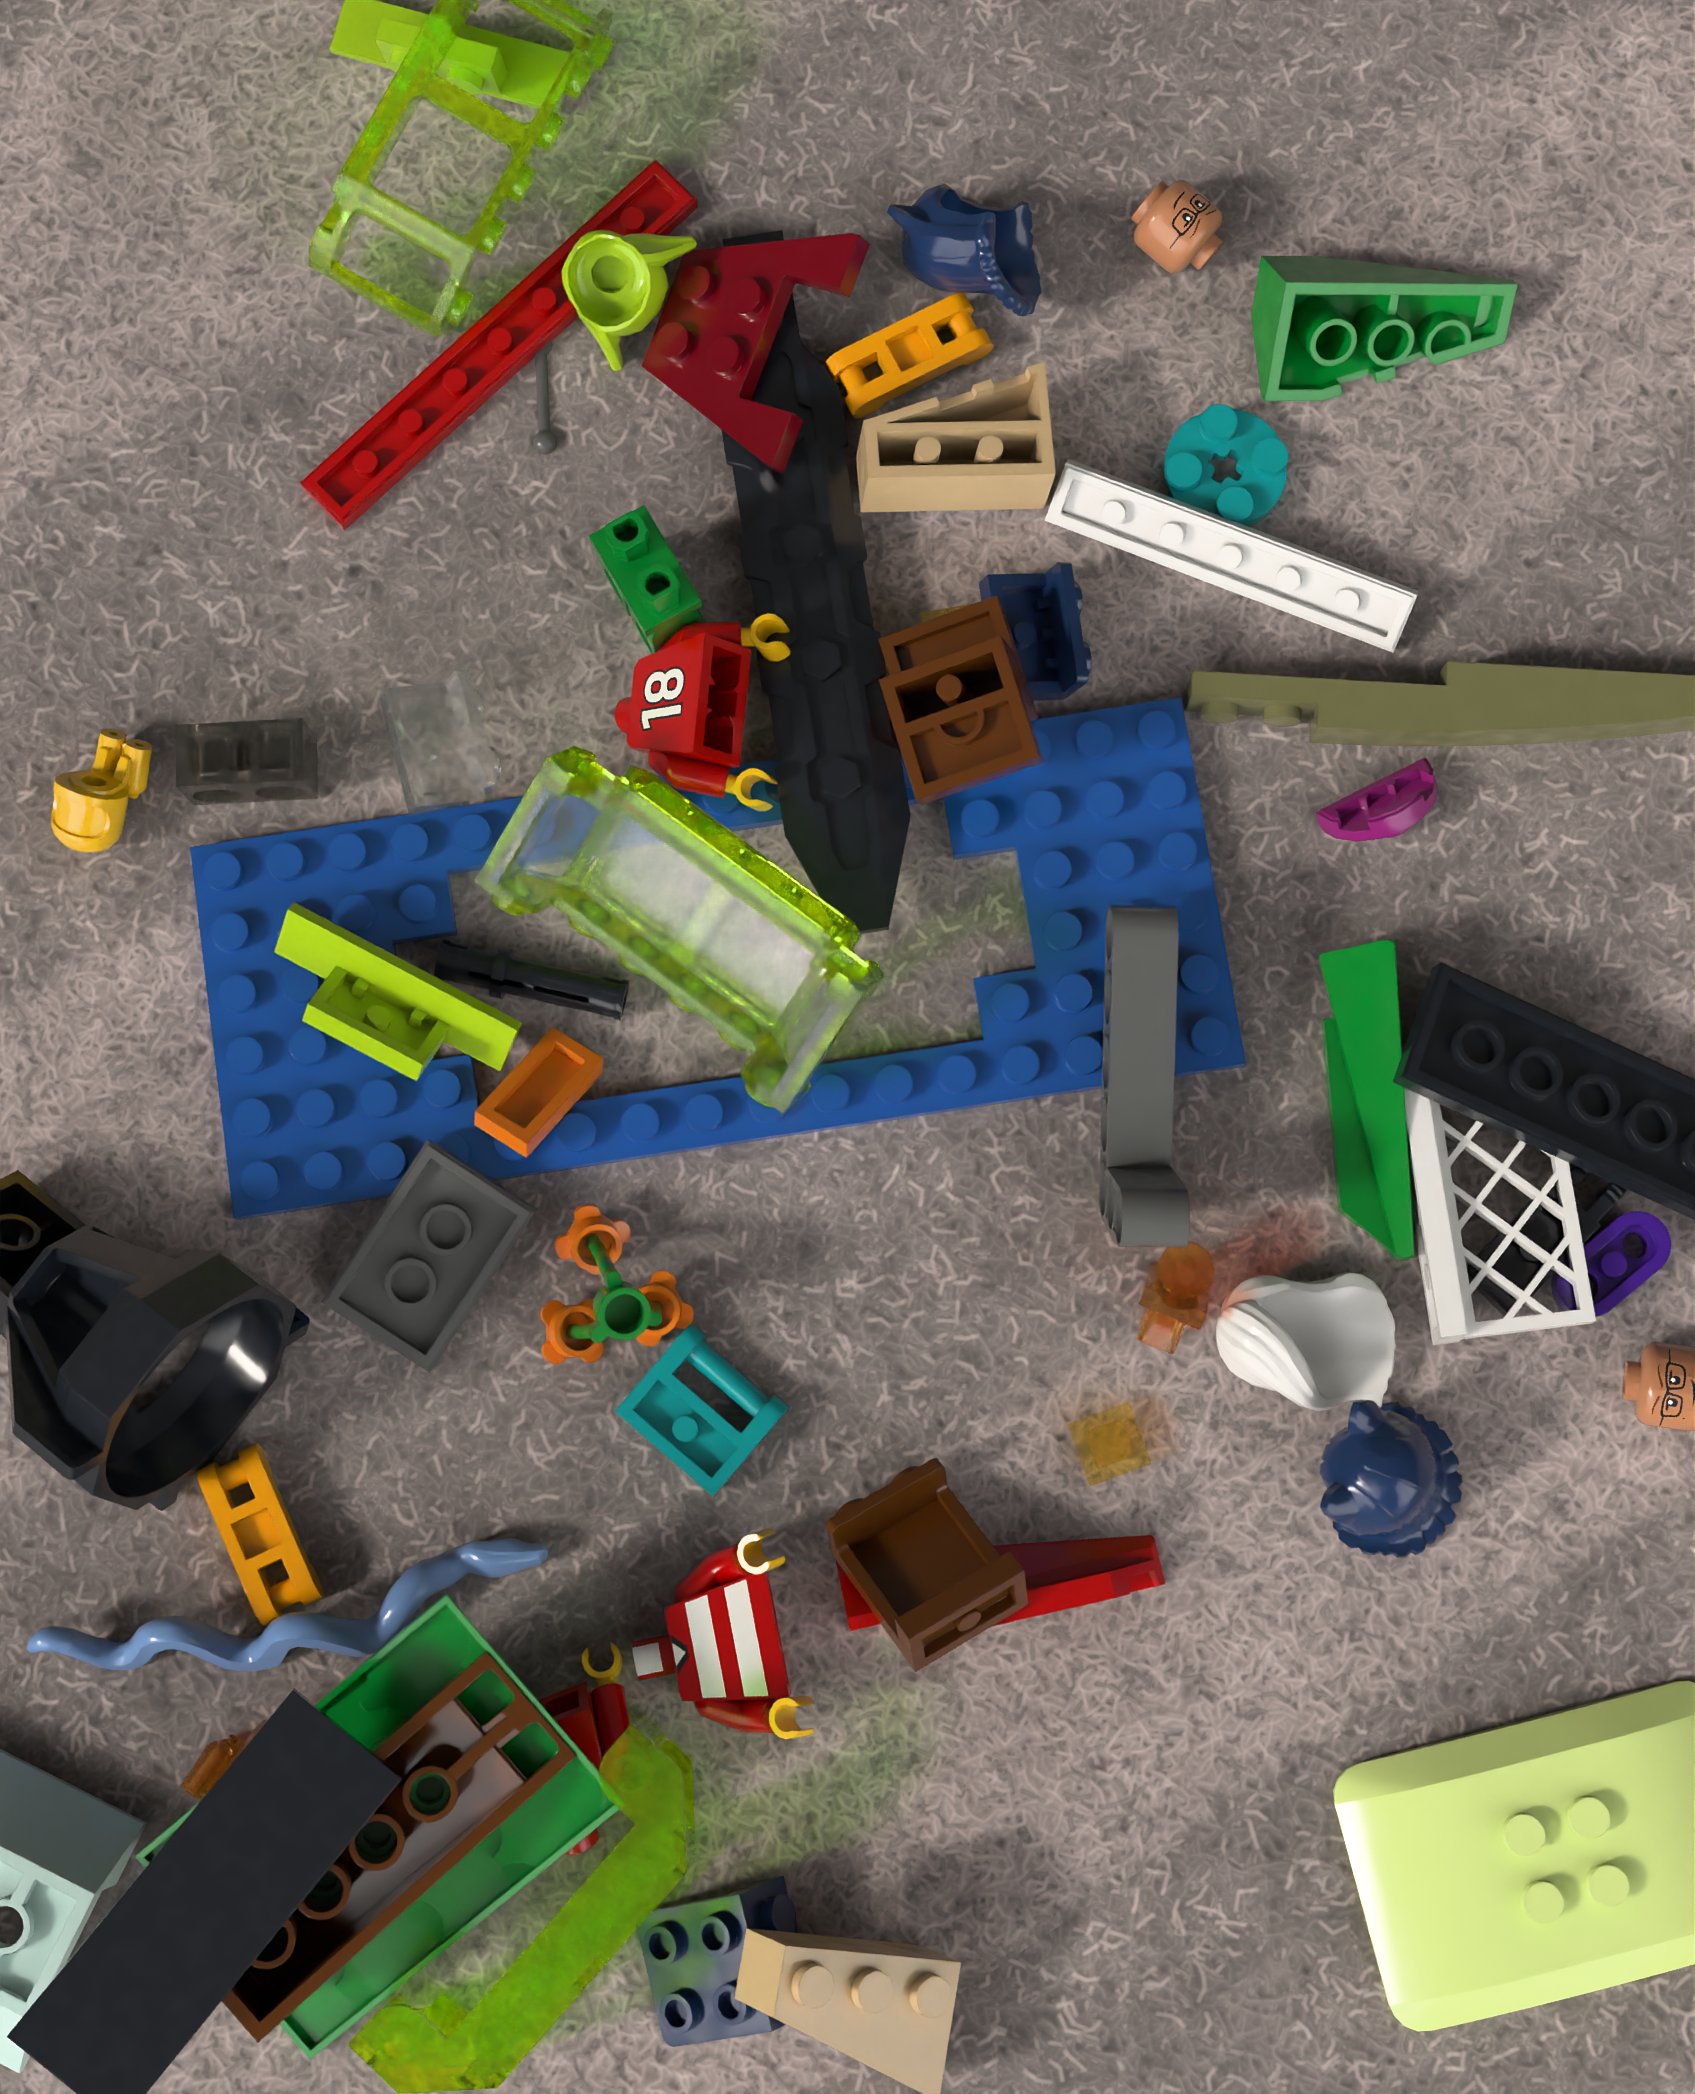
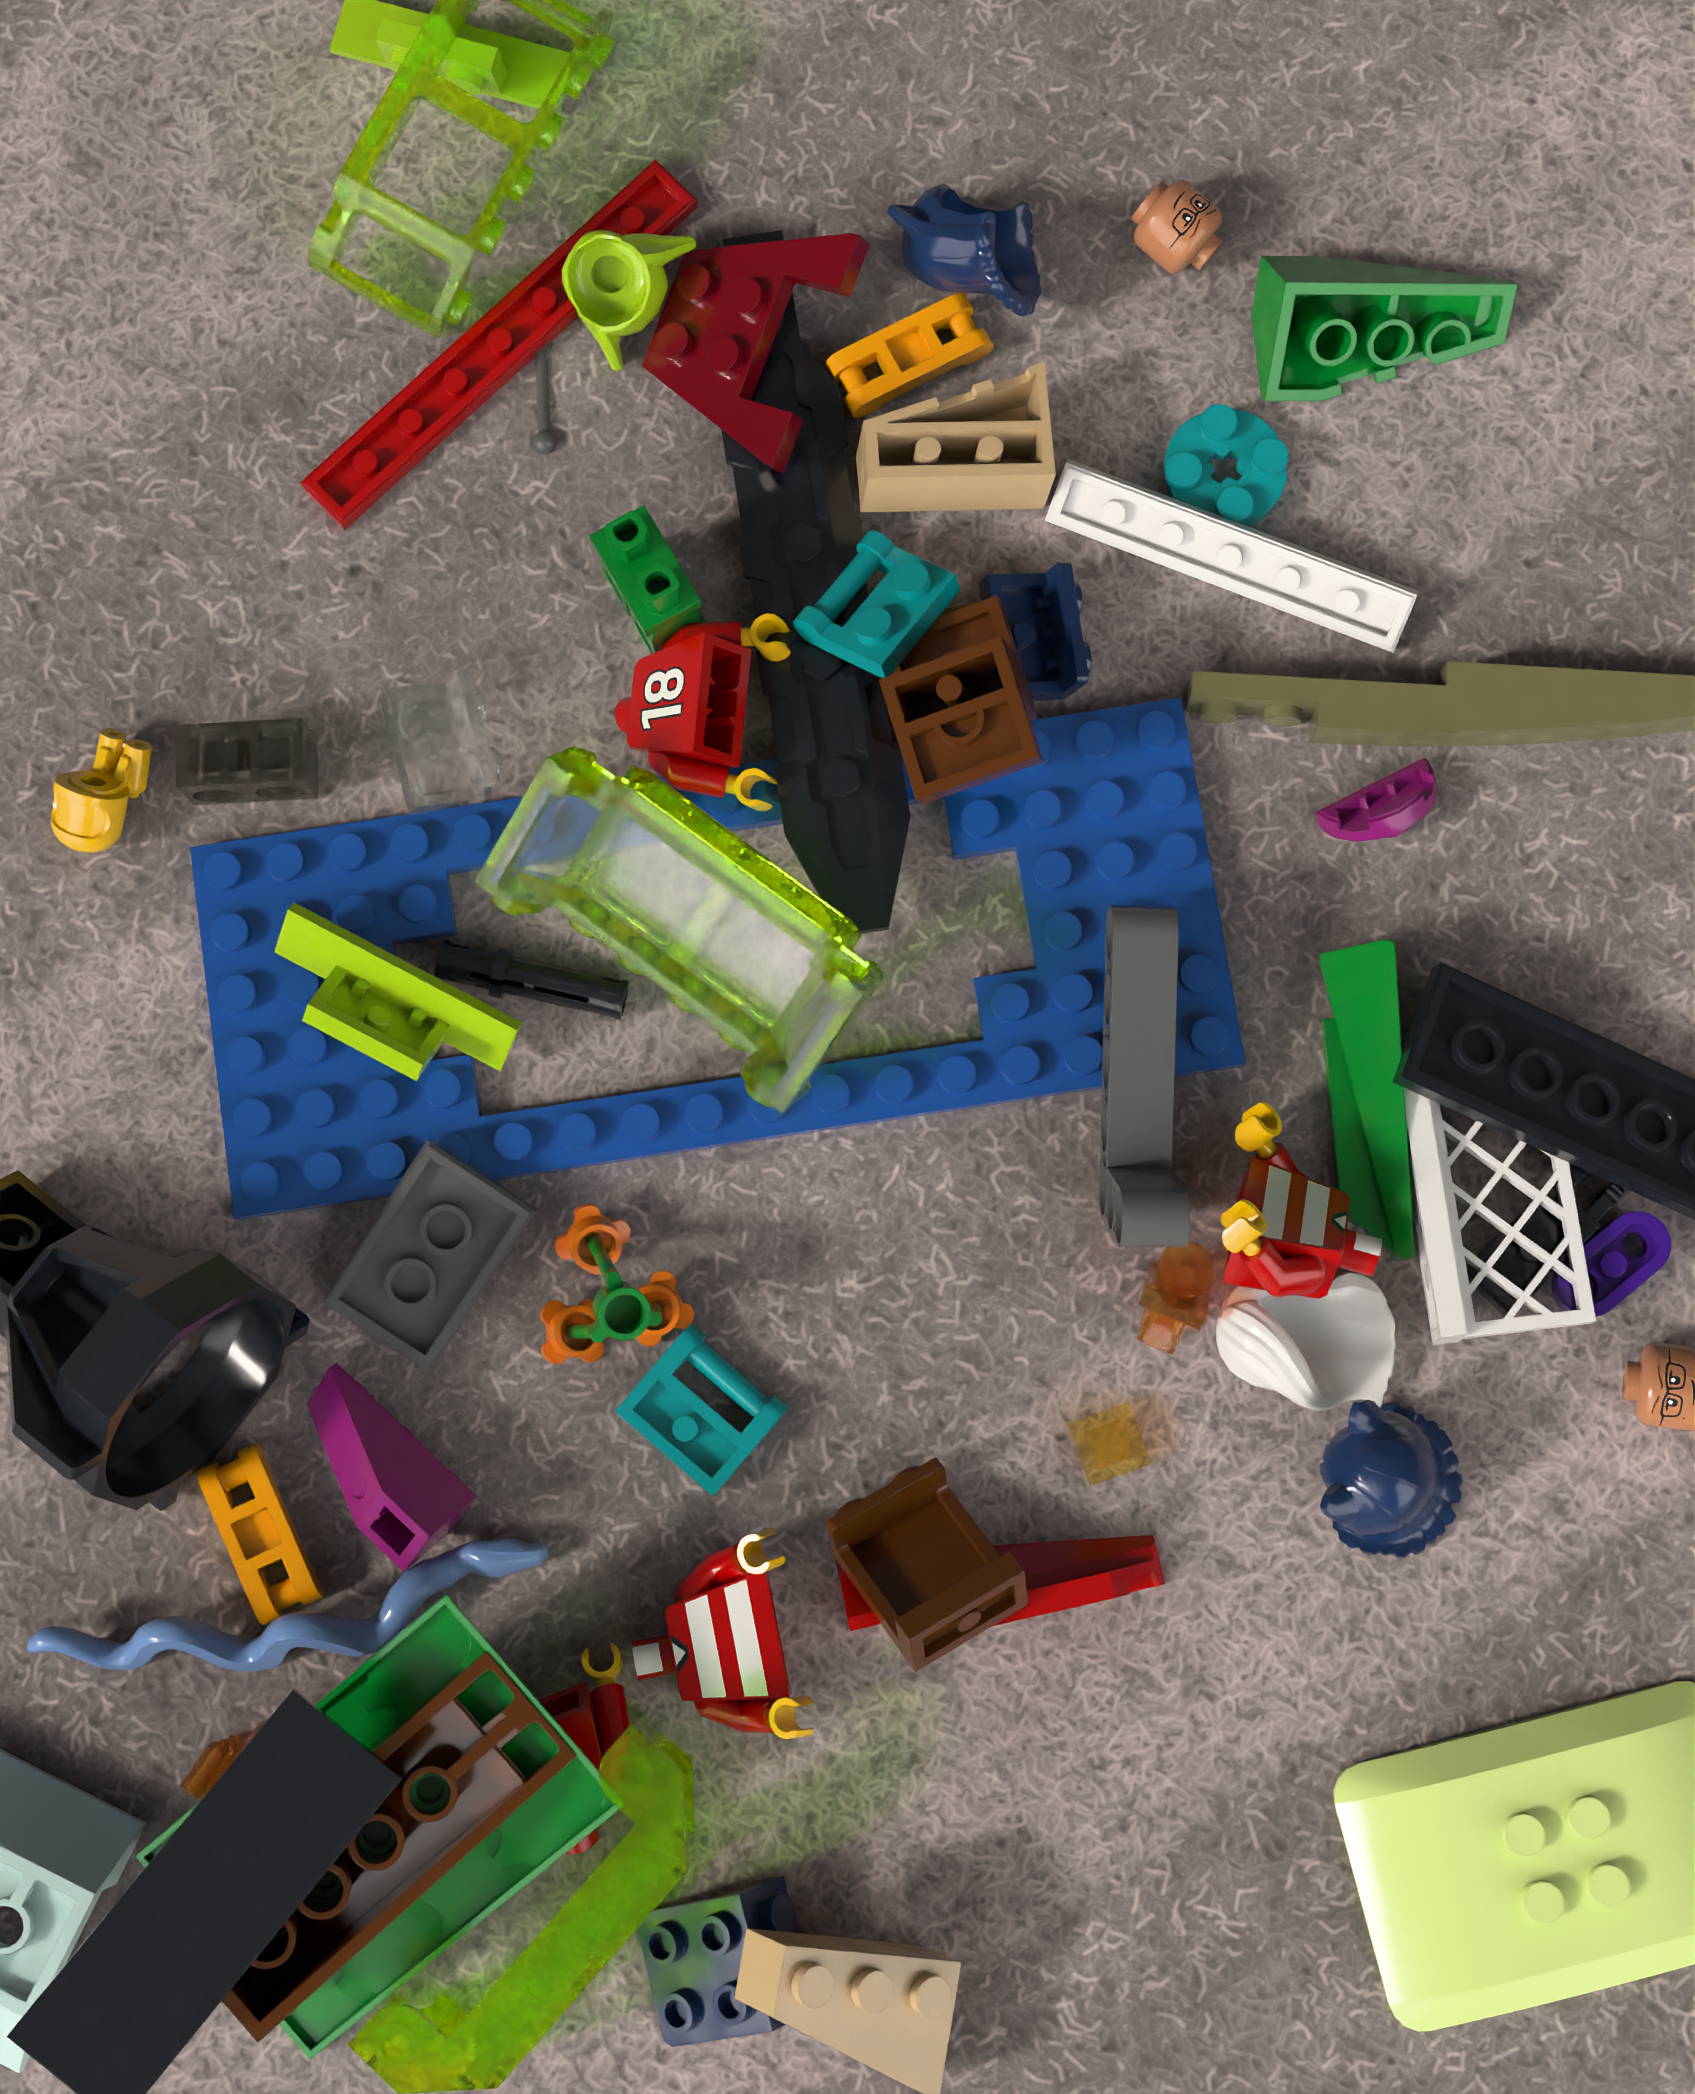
orange tile [475,1027,604,1158] -> none
none -> magenta slope [306,1363,476,1572]
none -> teal plate [793,530,960,678]
none -> torso [1220,1102,1382,1299]

